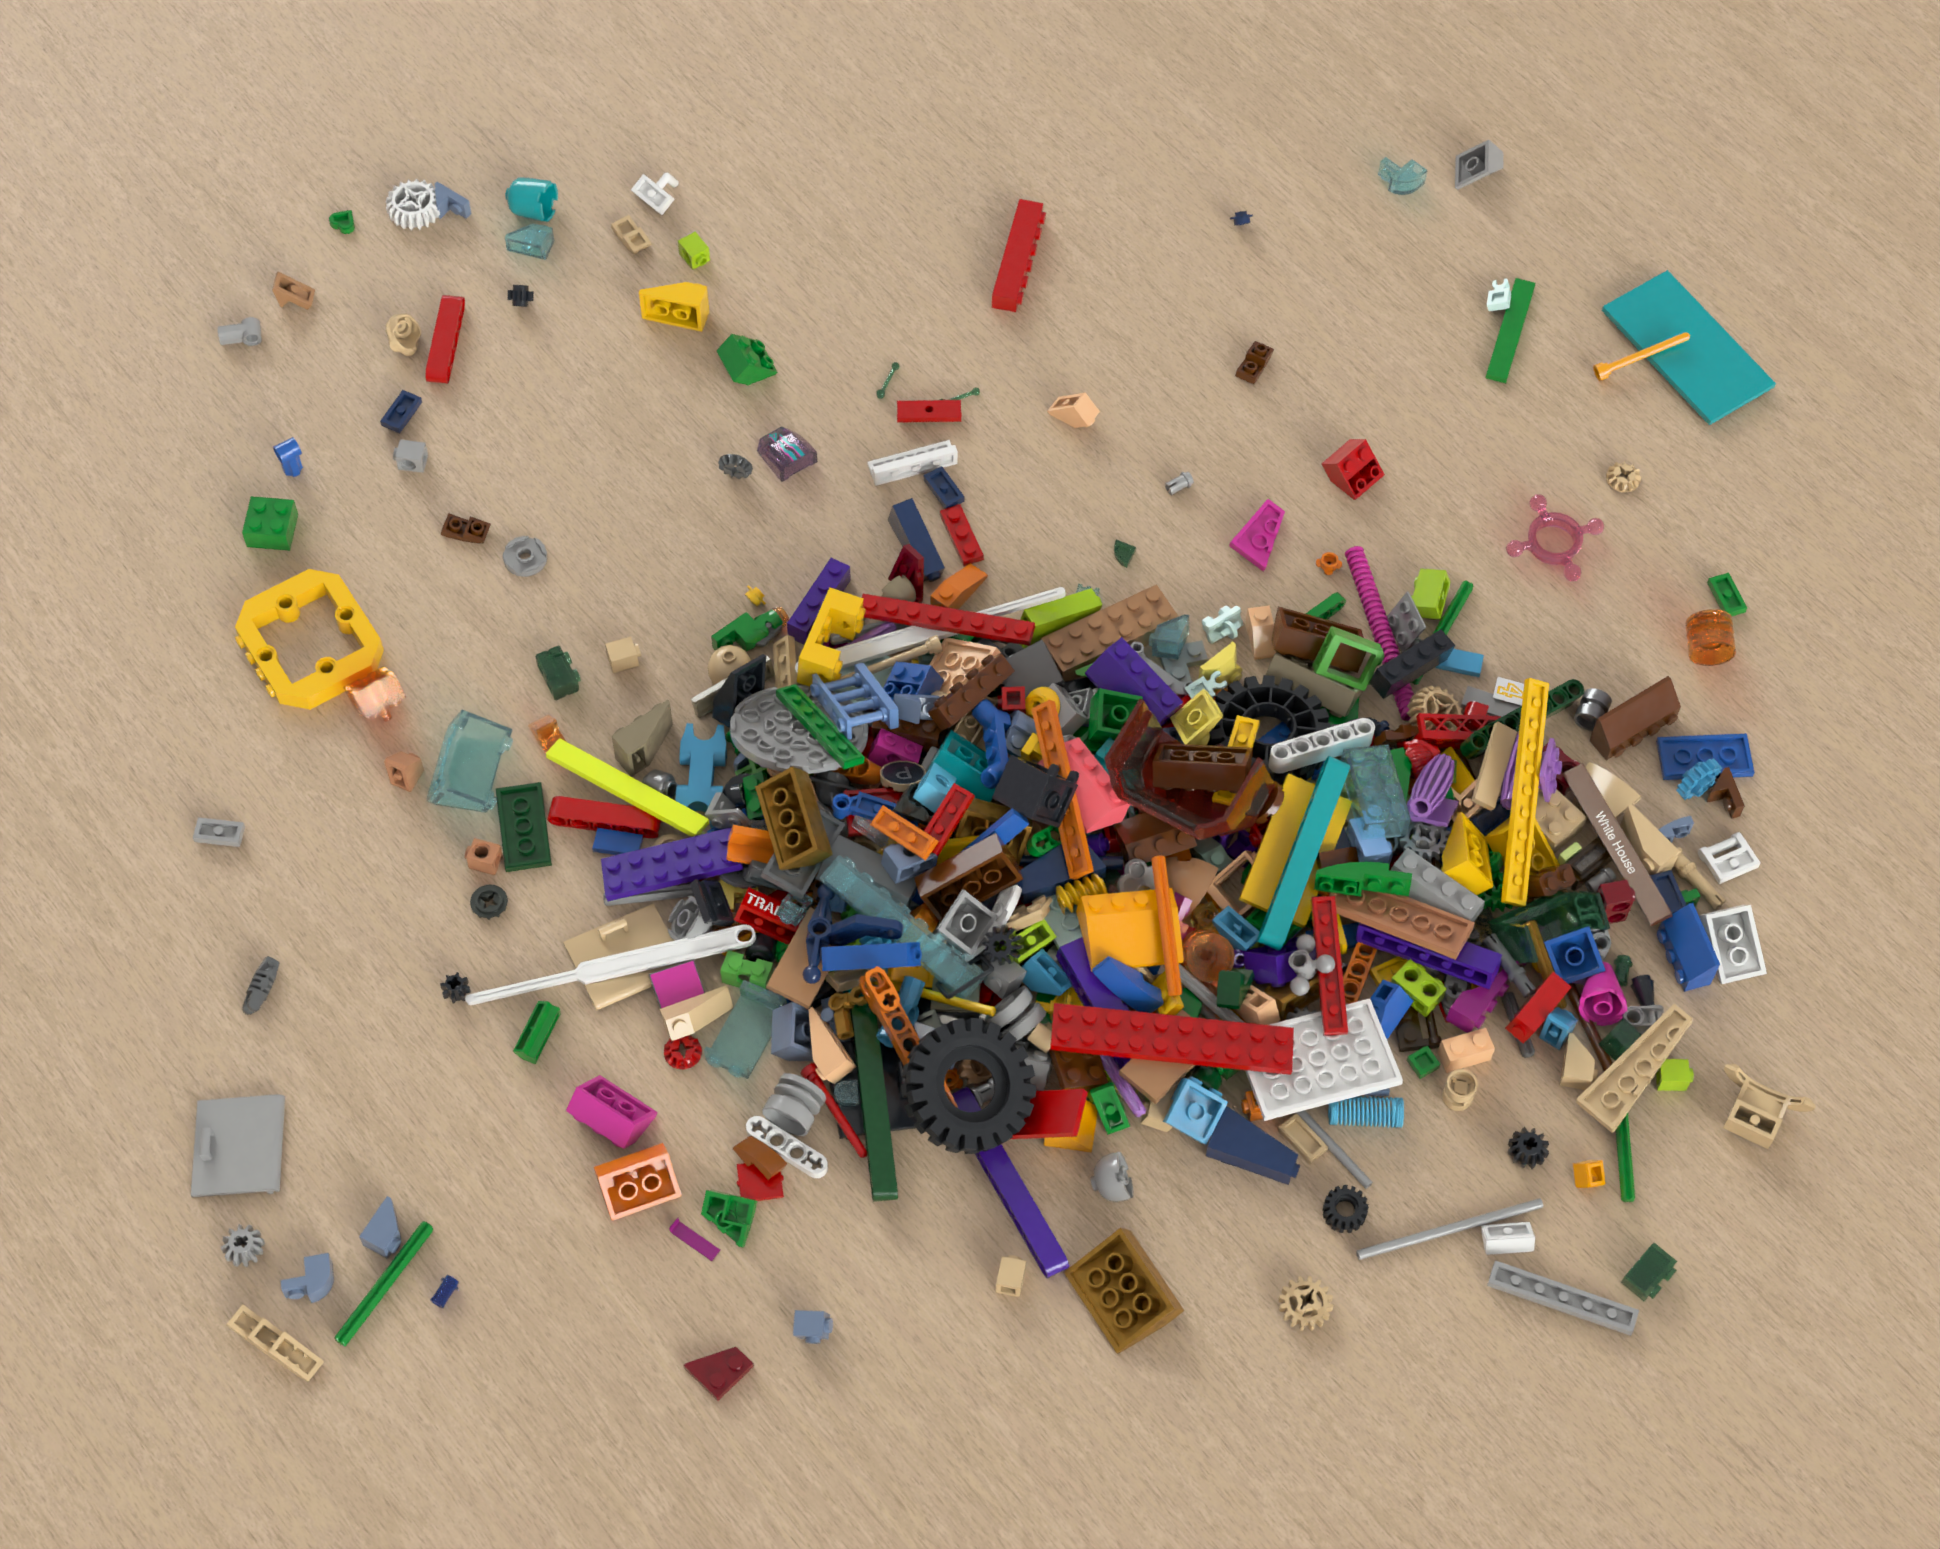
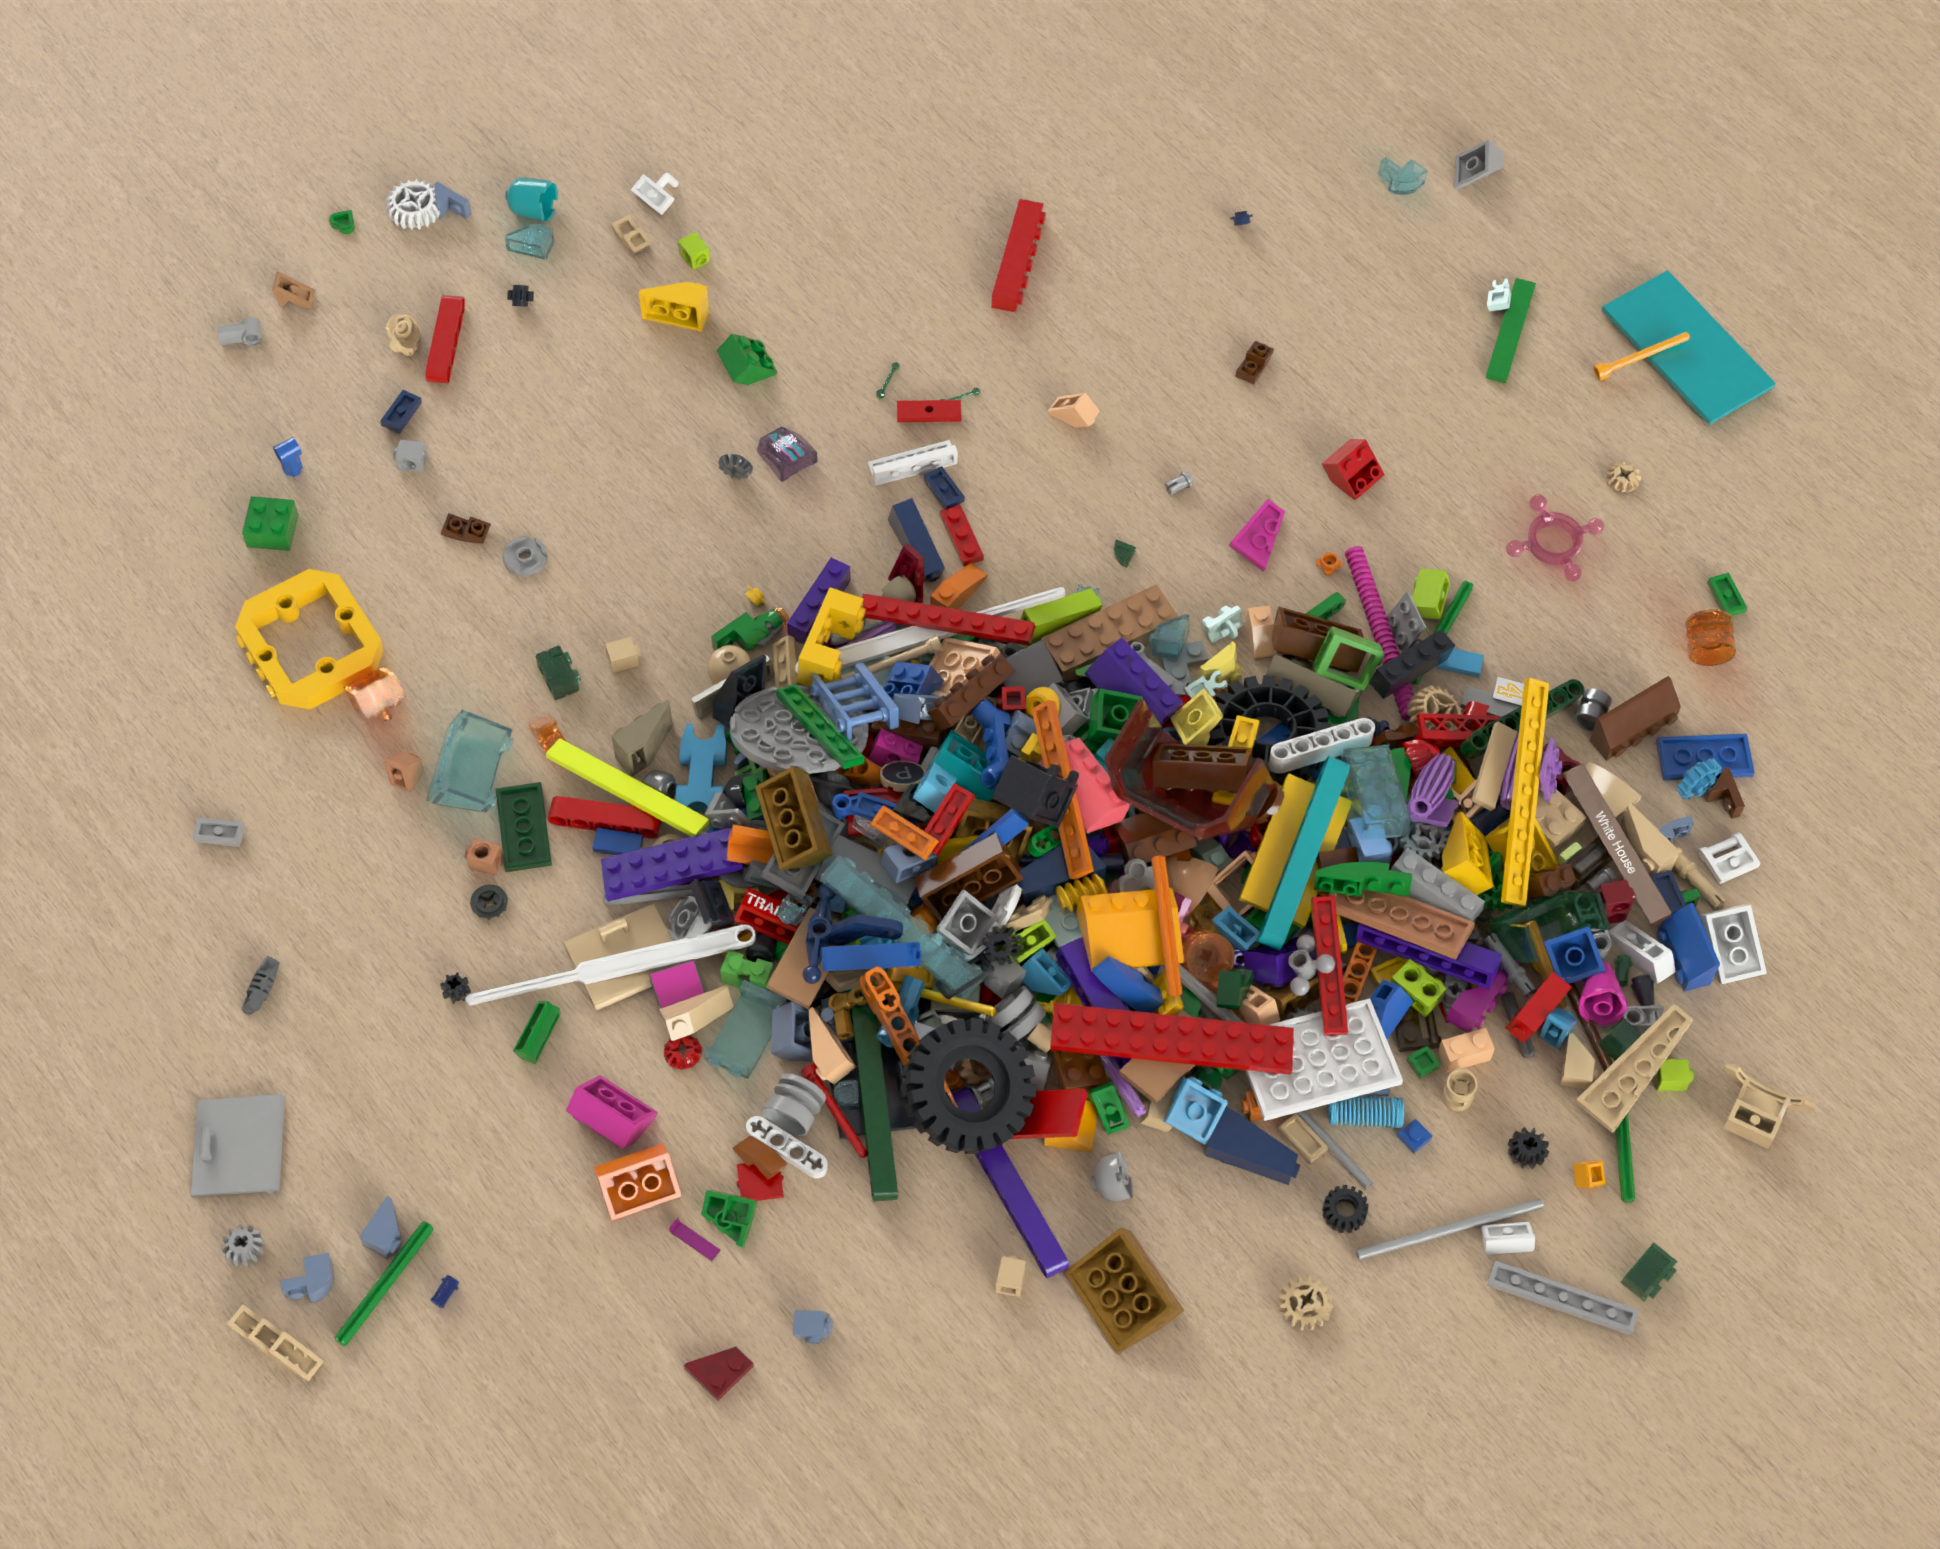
none -> blue plate [1397,1119,1432,1154]
none -> white slope [1608,920,1676,984]

